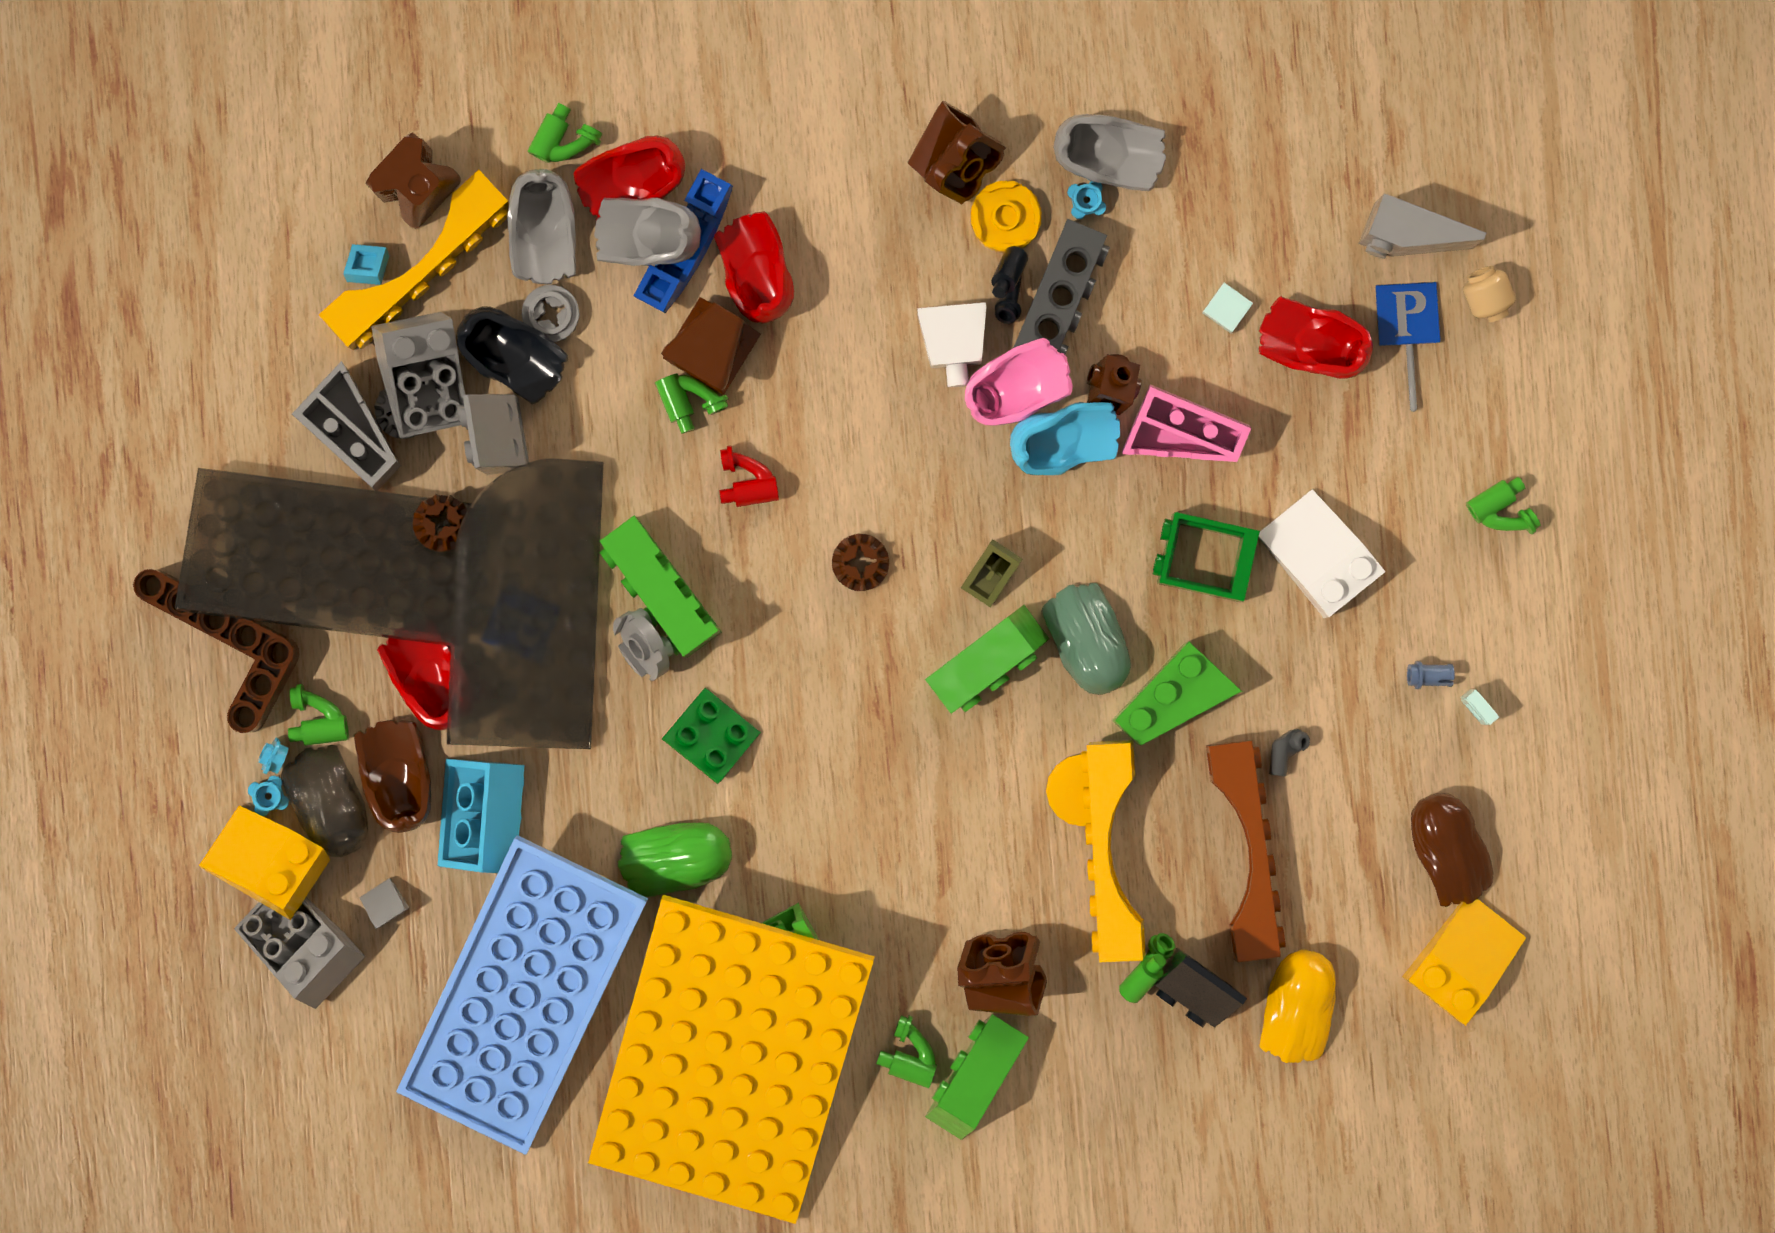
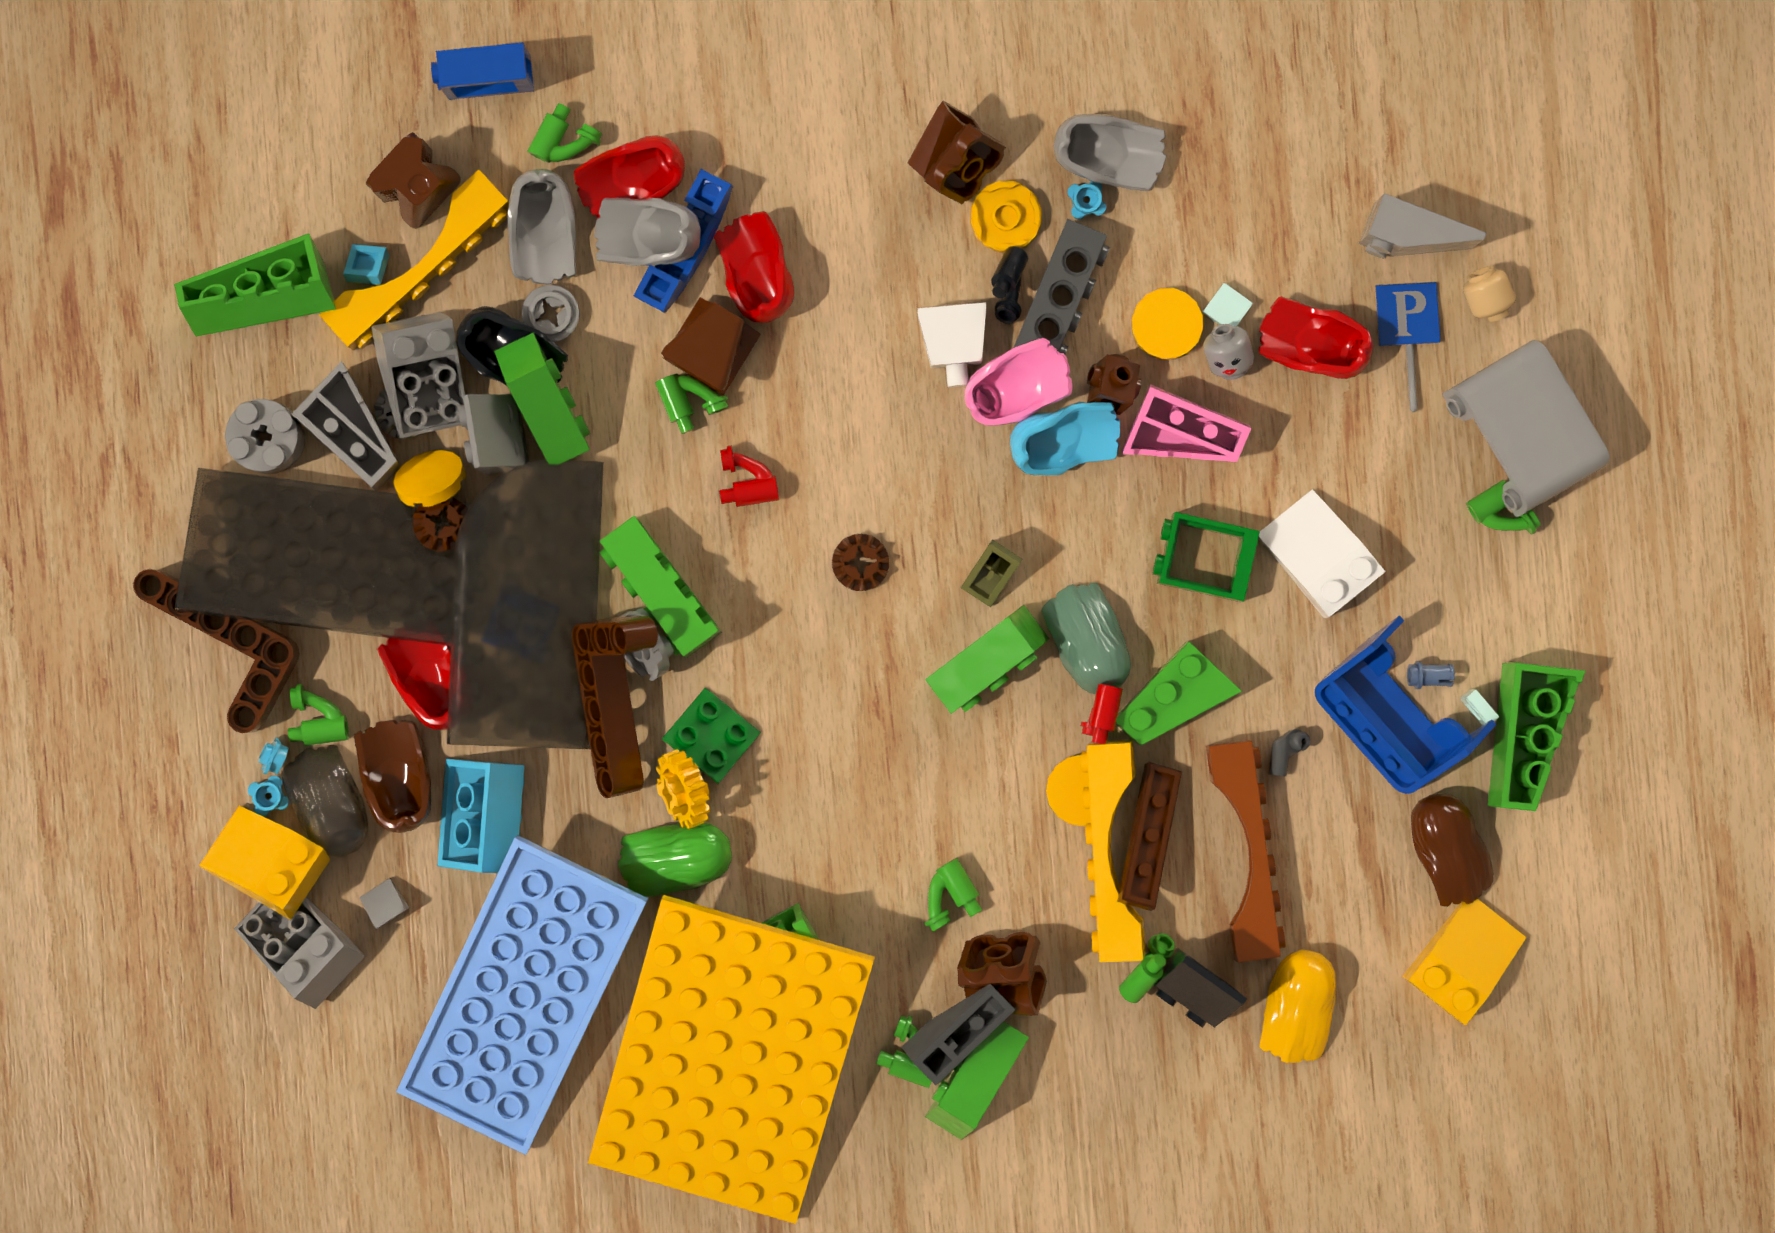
none -> bright green wedge [174,233,336,337]
none -> light grey brick [225,399,305,474]
none -> yellow tile [393,450,466,507]
none -> blue window [431,42,534,100]
none -> bright green wedge [494,333,591,468]
none -> reddish brown beam [572,616,658,799]
none -> yellow gear [656,749,710,829]
none -> dark grey slope [902,984,1015,1085]
none -> bright green plant [924,858,982,932]
none -> red plant [1080,684,1123,745]
none -> reddish brown tile [1117,762,1182,911]
none -> yellow tile [1131,288,1203,360]
none -> light grey head [1203,324,1254,380]
none -> blue windscreen [1315,615,1497,794]
none -> light grey windscreen [1442,340,1610,518]
none -> bright green wedge [1488,663,1586,811]

